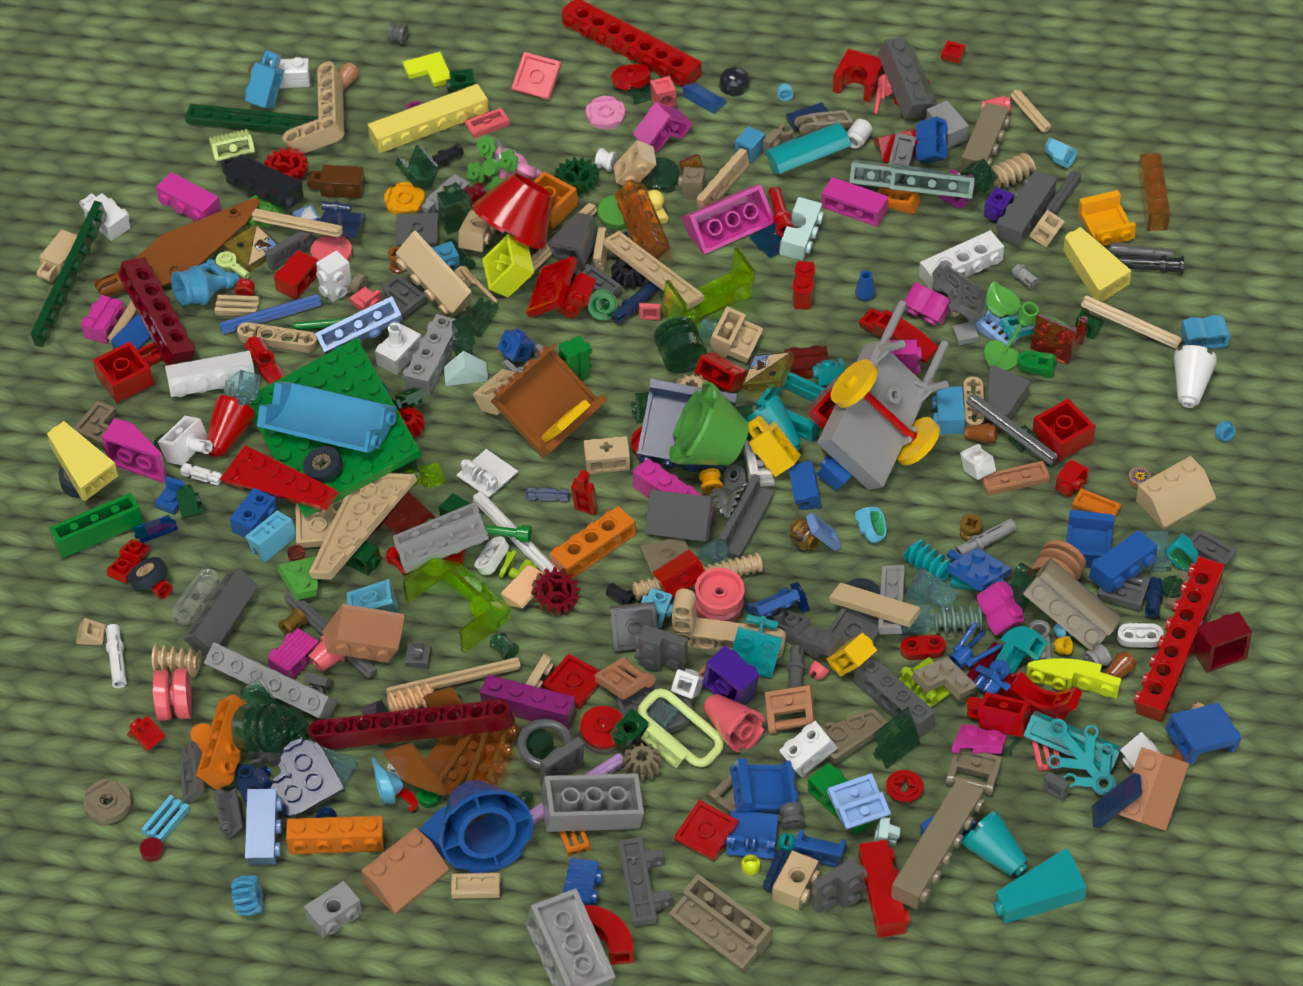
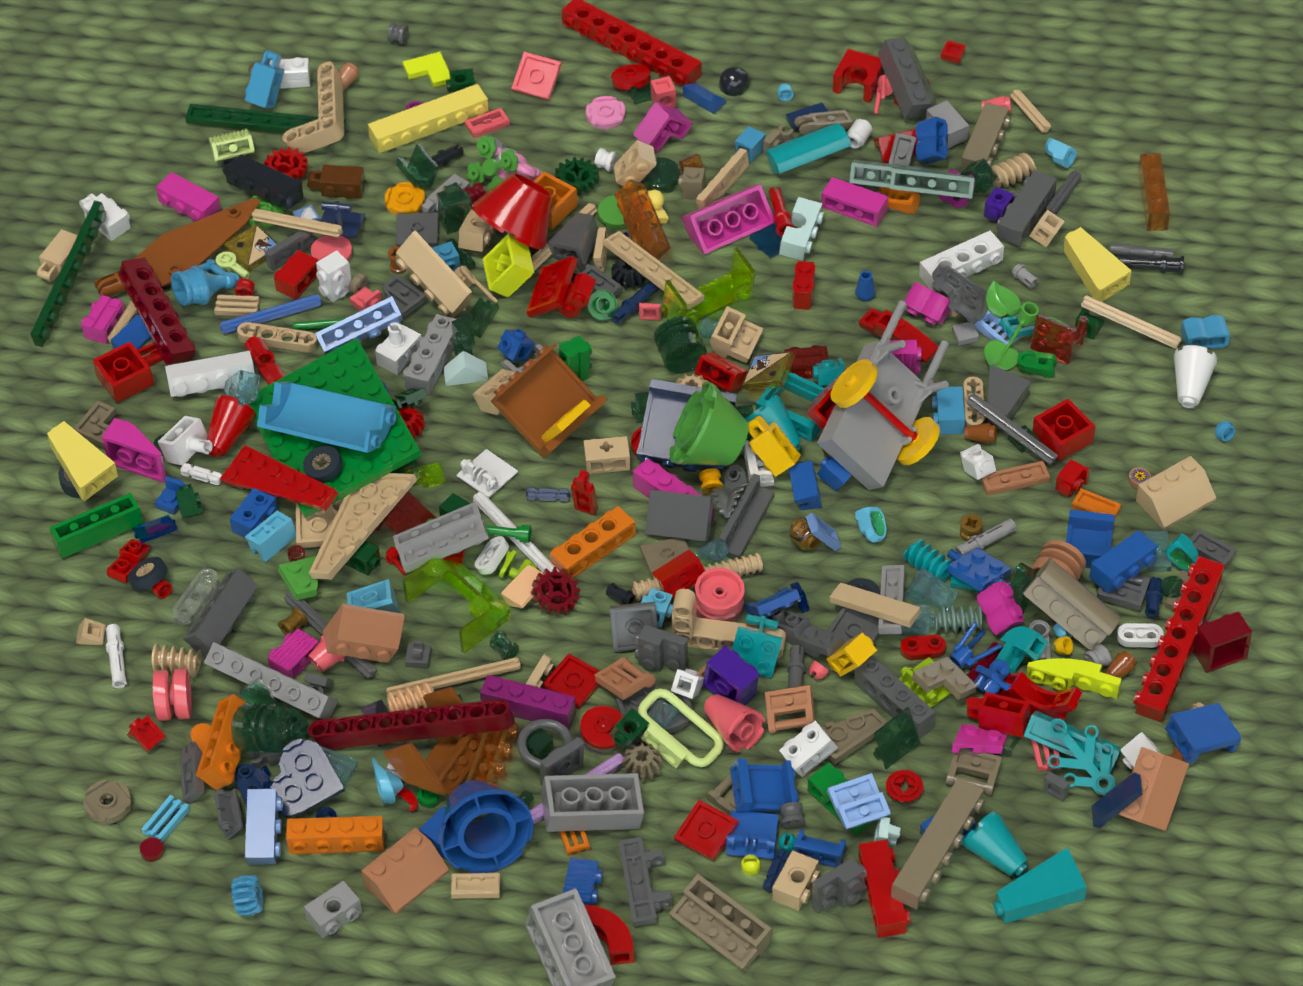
light orange panel [1078,190,1136,246] -> none

